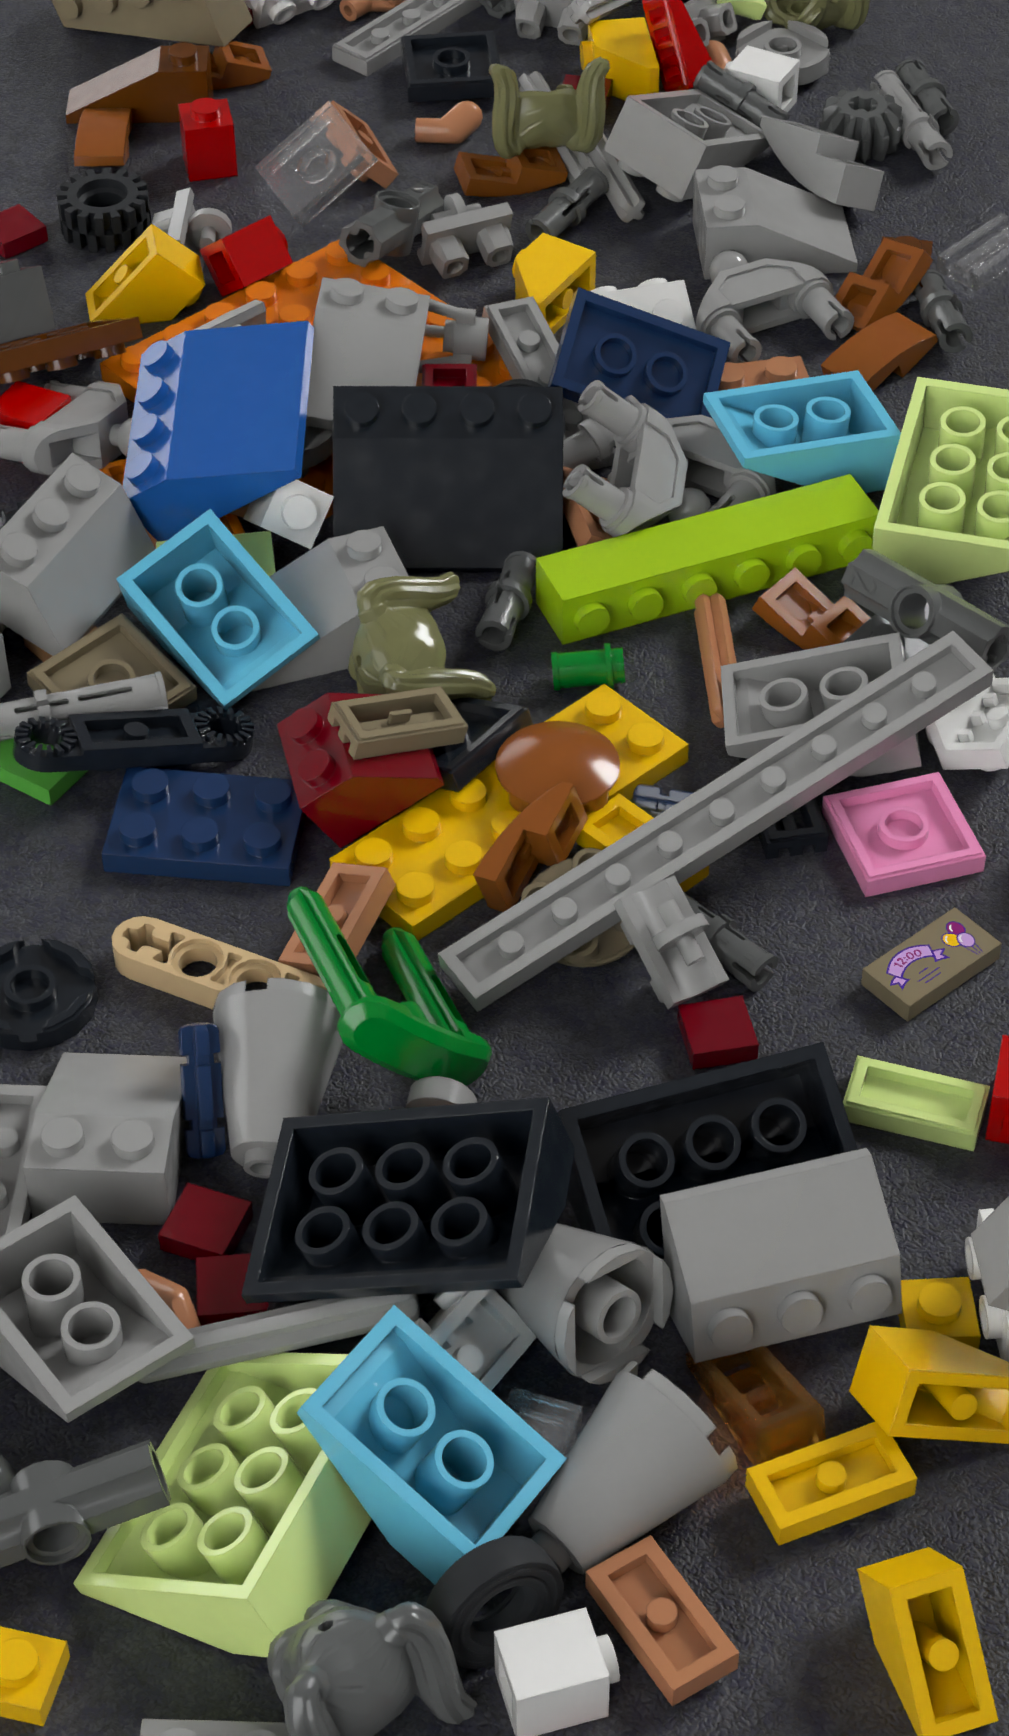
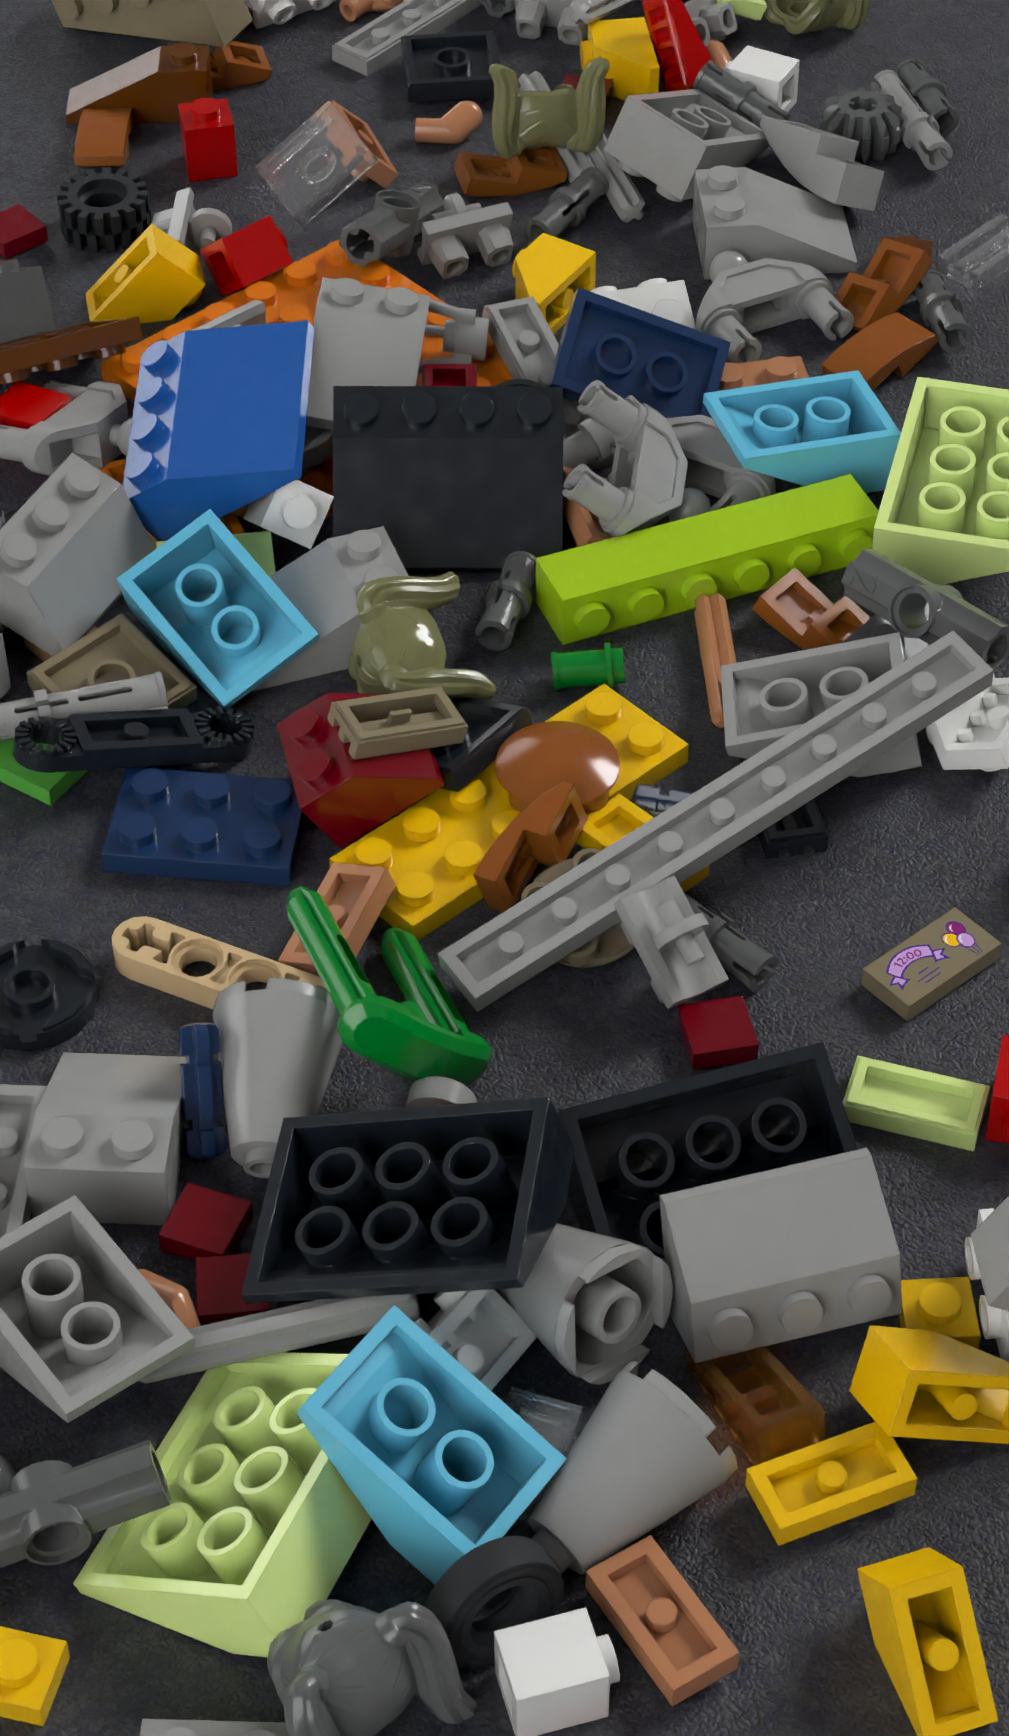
light grey plate [735,20,830,85] -> none
bright pink tile [822,772,986,897] -> none

